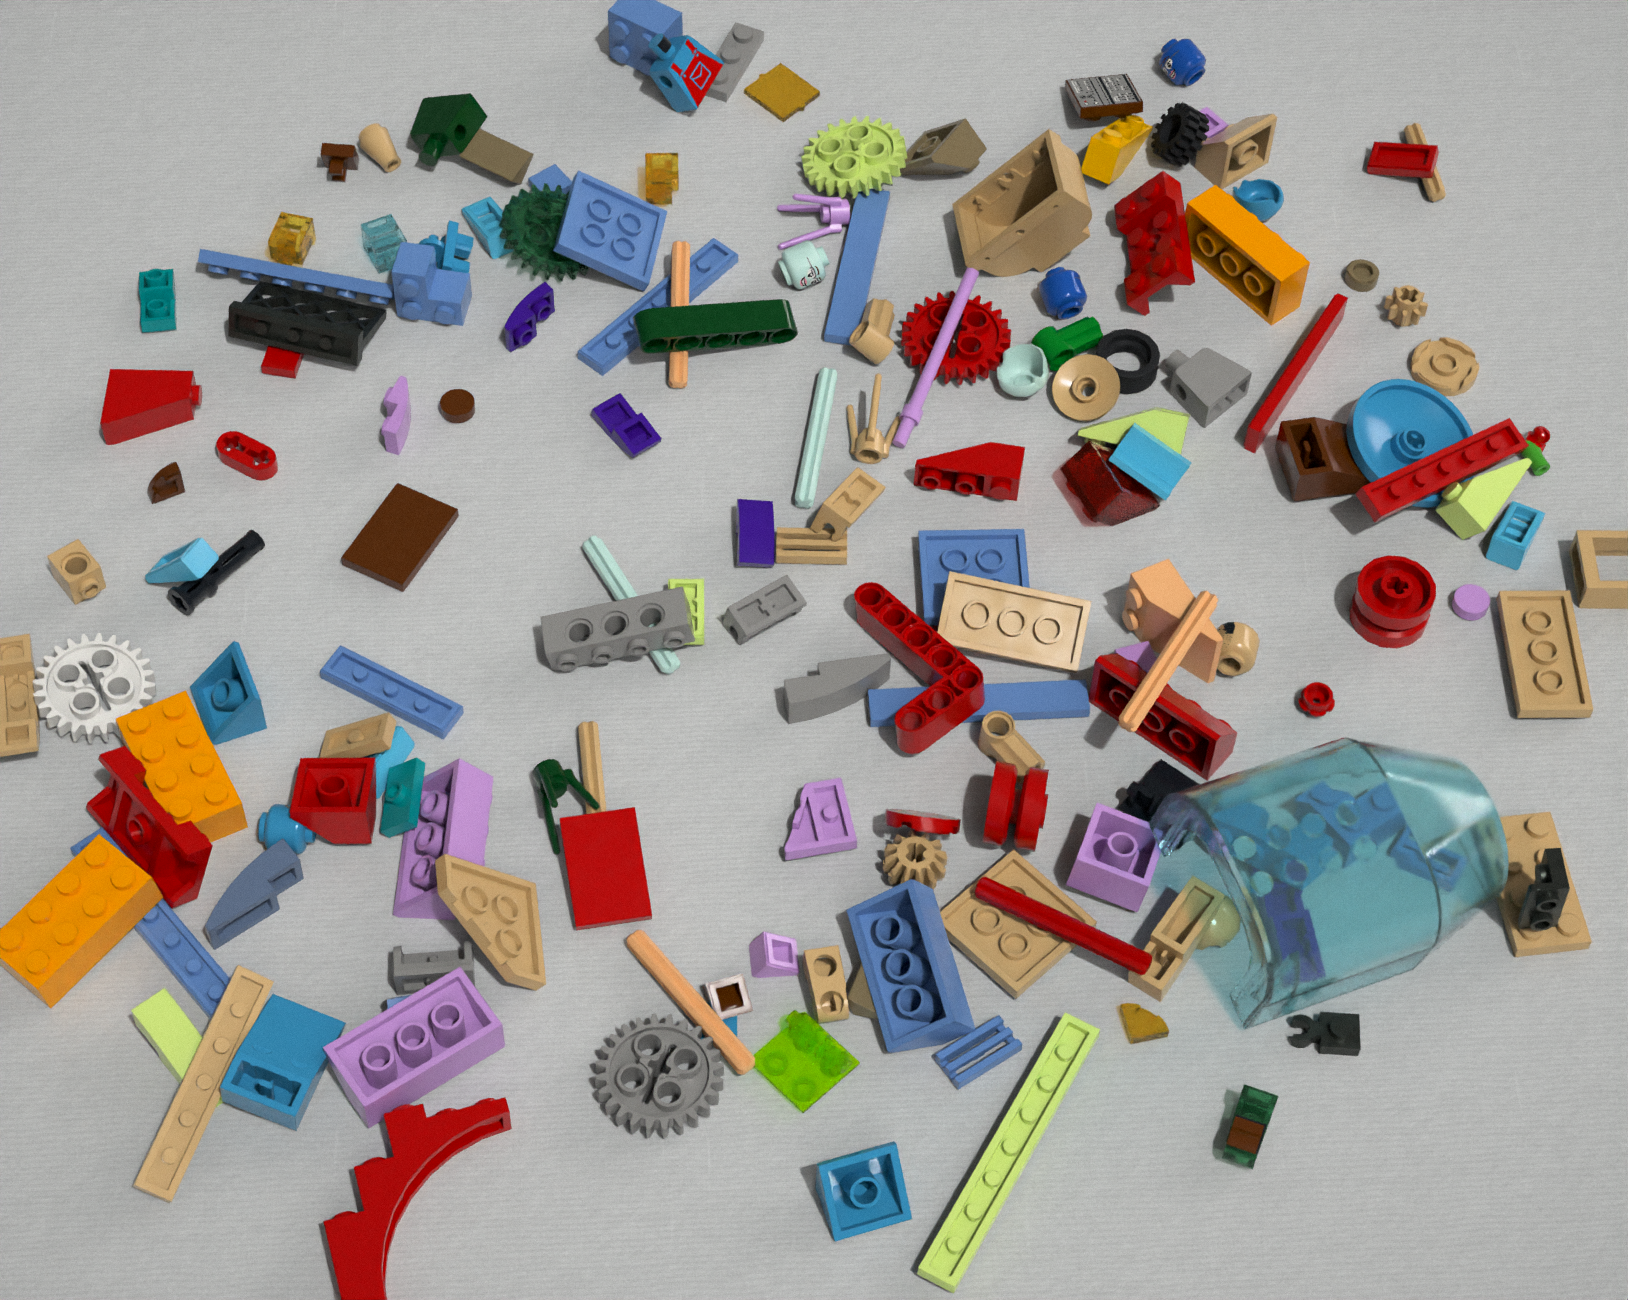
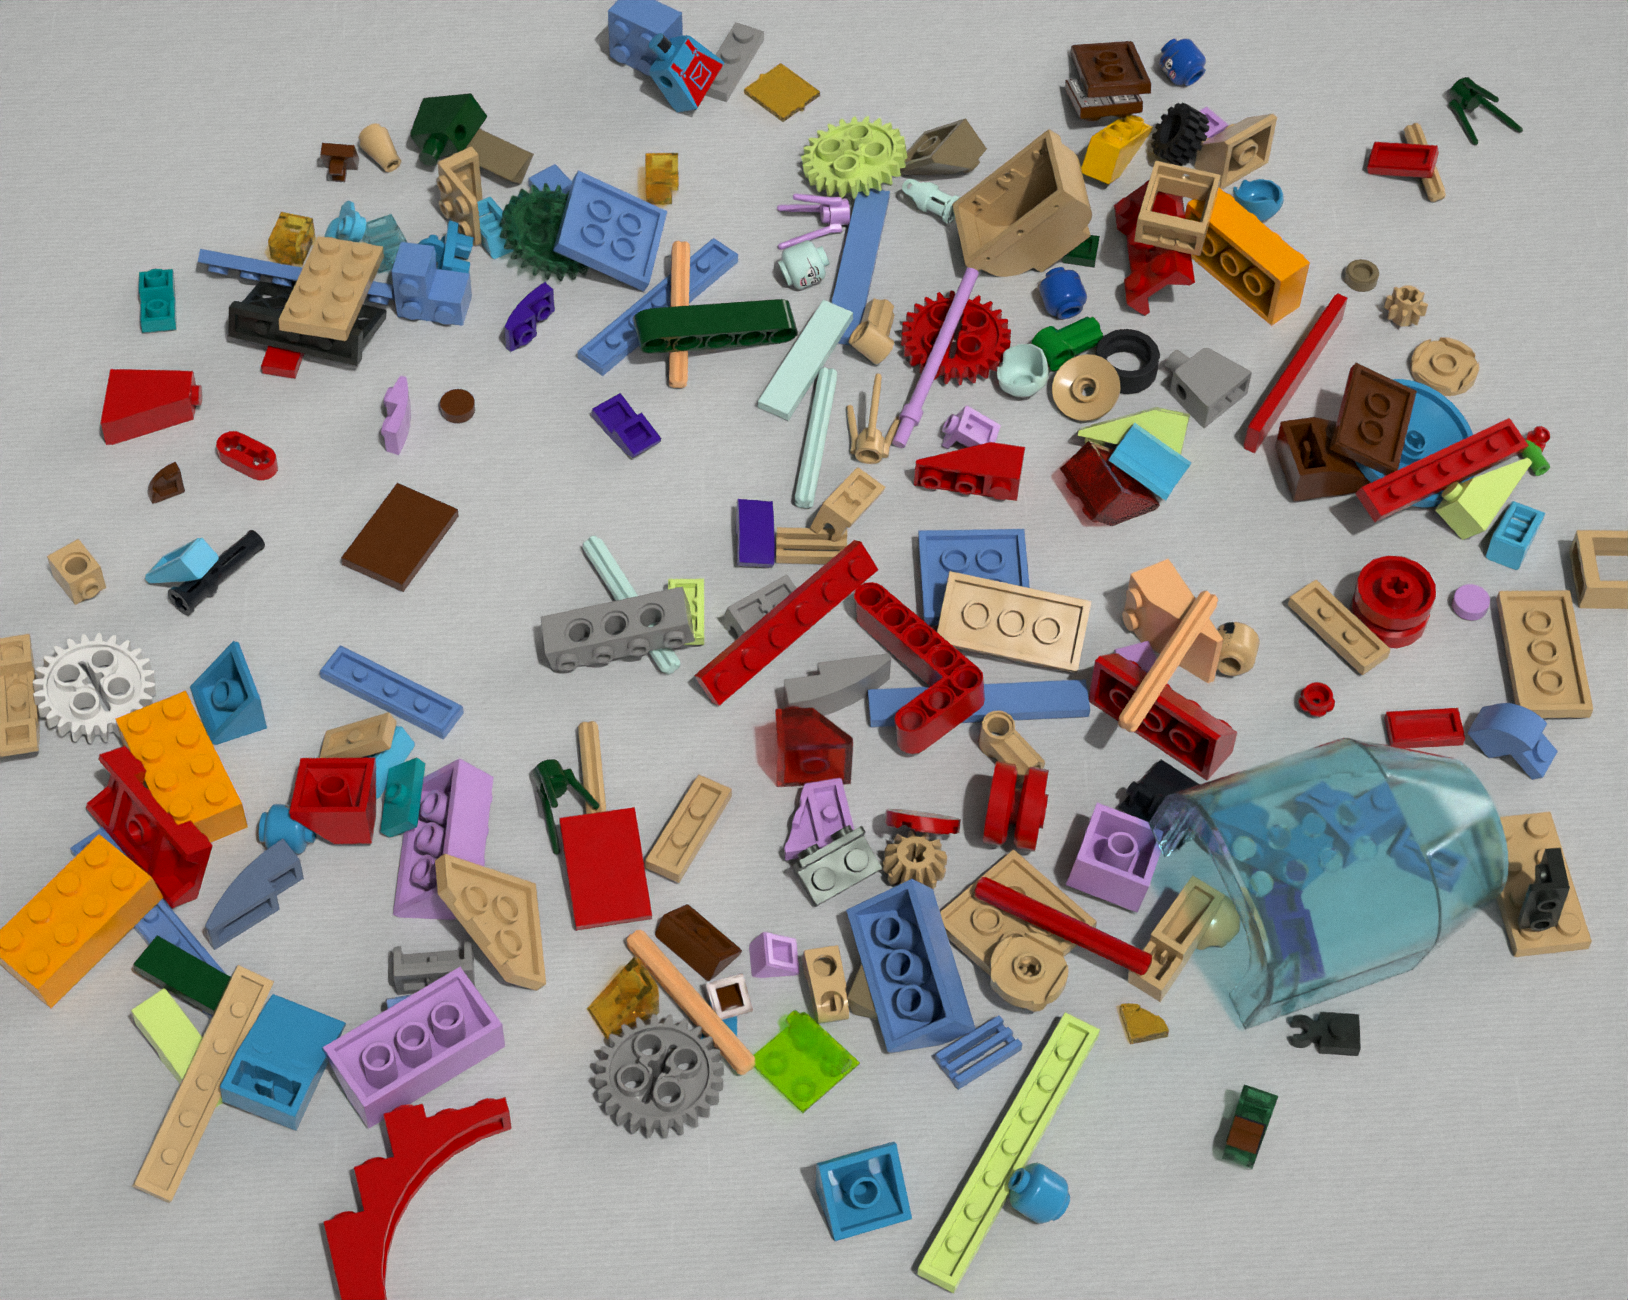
none -> dark green tile [133,935,230,1015]
none -> tan plate [279,236,384,341]
none -> medium azure plate [325,201,366,242]
none -> tan bracket [436,146,483,246]
none -> clear yellow slope [587,957,659,1039]
none -> tan plate [645,774,732,883]
none -> reddish brown slope [655,904,742,981]
none -> red plate [694,540,879,706]
none -> light aqua tile [758,300,853,421]
none -> clear red slope [774,706,853,787]
none -> bracket [793,825,882,907]
none -> light aqua piece [902,179,961,224]
none -> lavender bracket [942,405,1001,449]
none -> tan plate [990,932,1069,1012]
none -> dark azure head [1008,1162,1070,1224]
none -> dark green tile [1062,235,1100,268]
none -> reddish brown tile [1071,41,1152,98]
none -> tan window [1134,161,1221,256]
none -> tan plate [1288,580,1391,675]
none -> reddish brown tile [1330,363,1417,475]
none -> red tile [1384,708,1465,749]
none -> dark green plant [1449,77,1523,145]
none -> medium blue brick [1467,703,1558,780]

